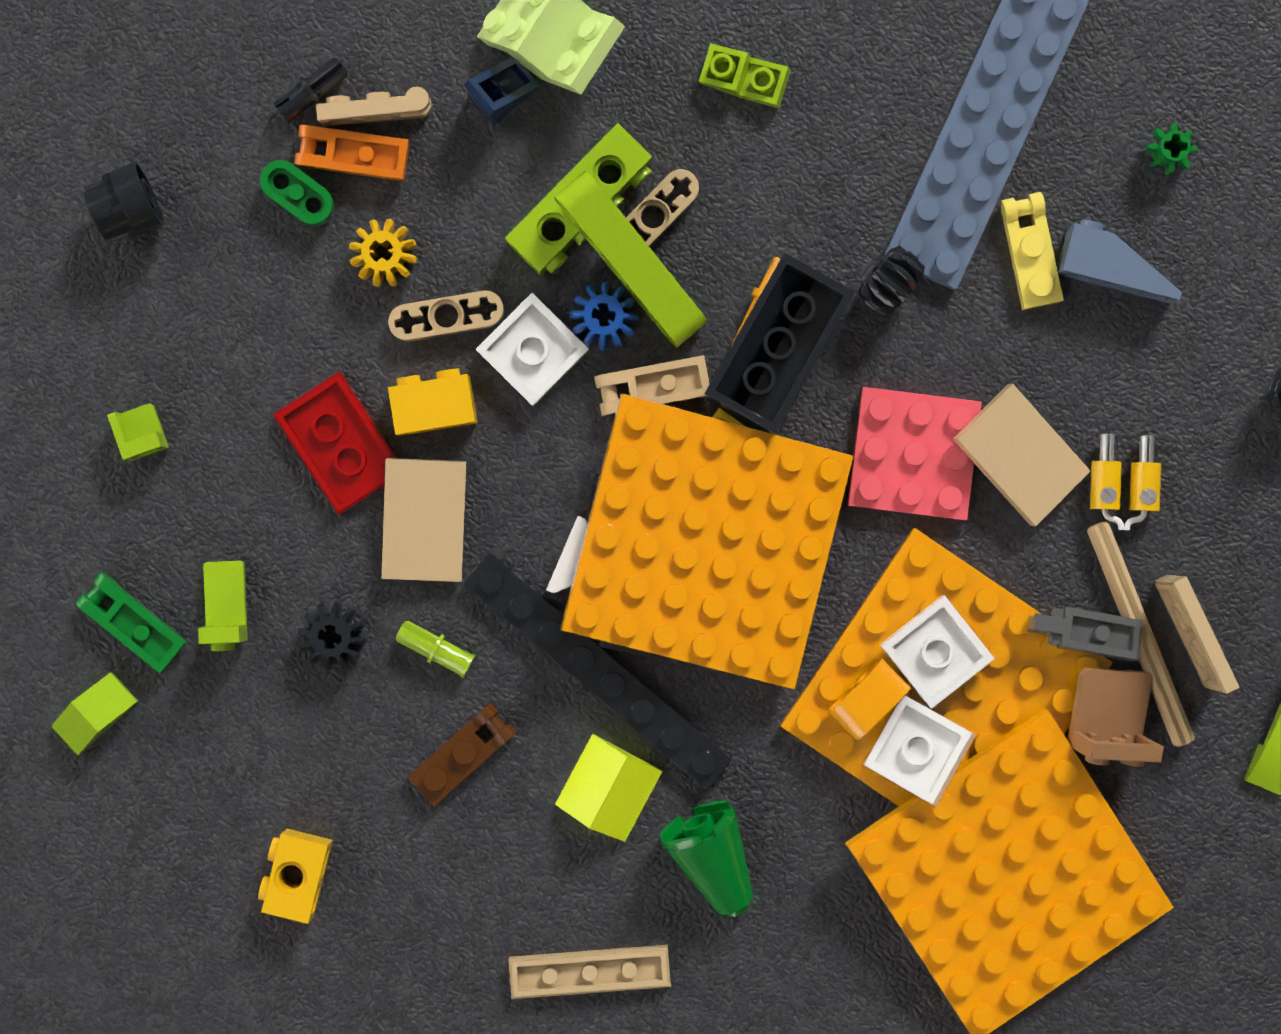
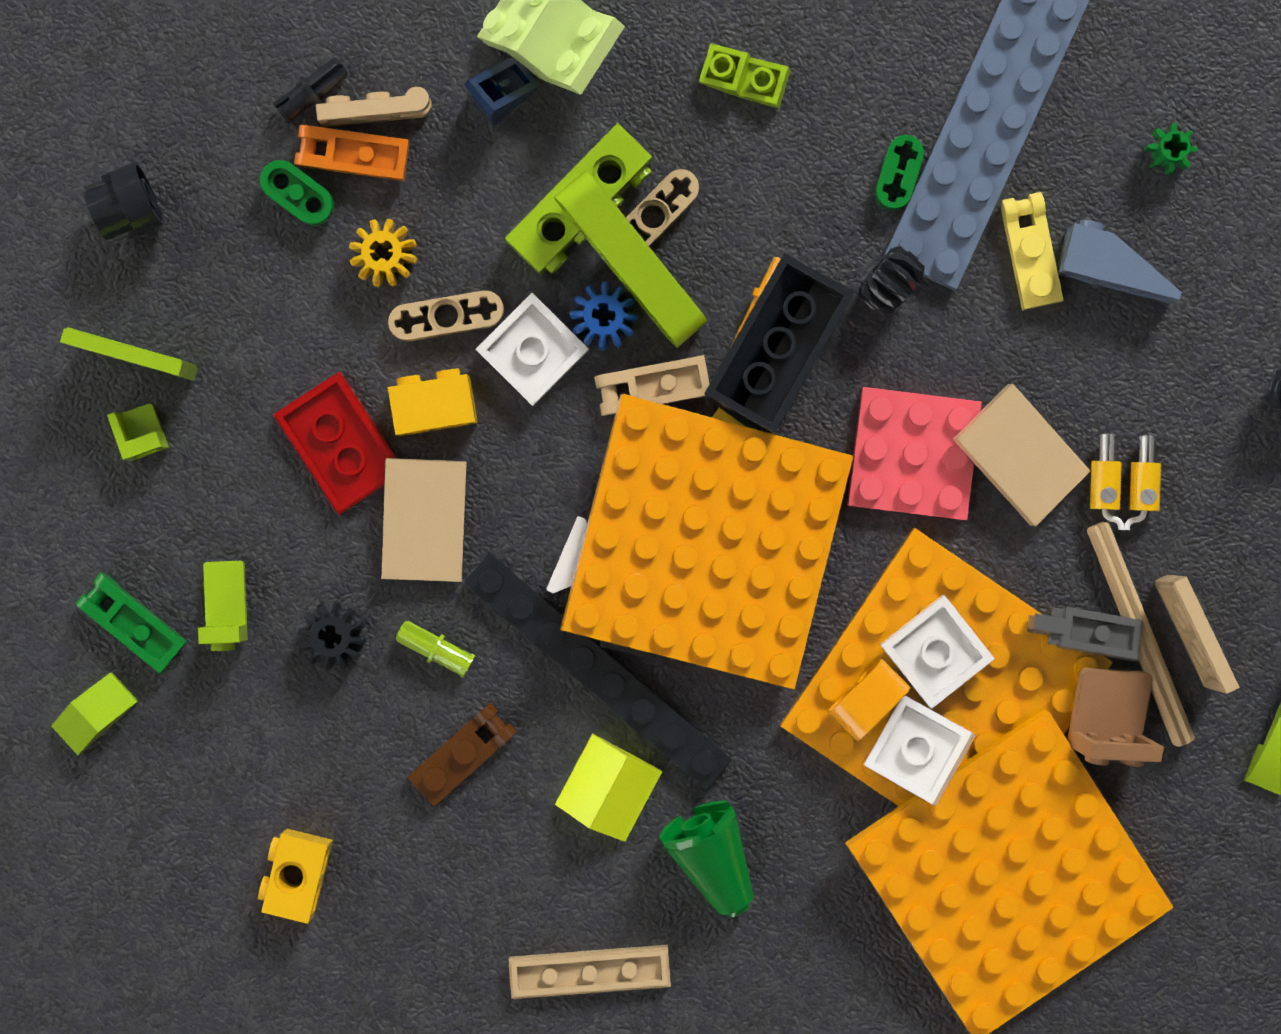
none -> lime tile [60,327,198,381]
none -> green beam [875,135,924,211]

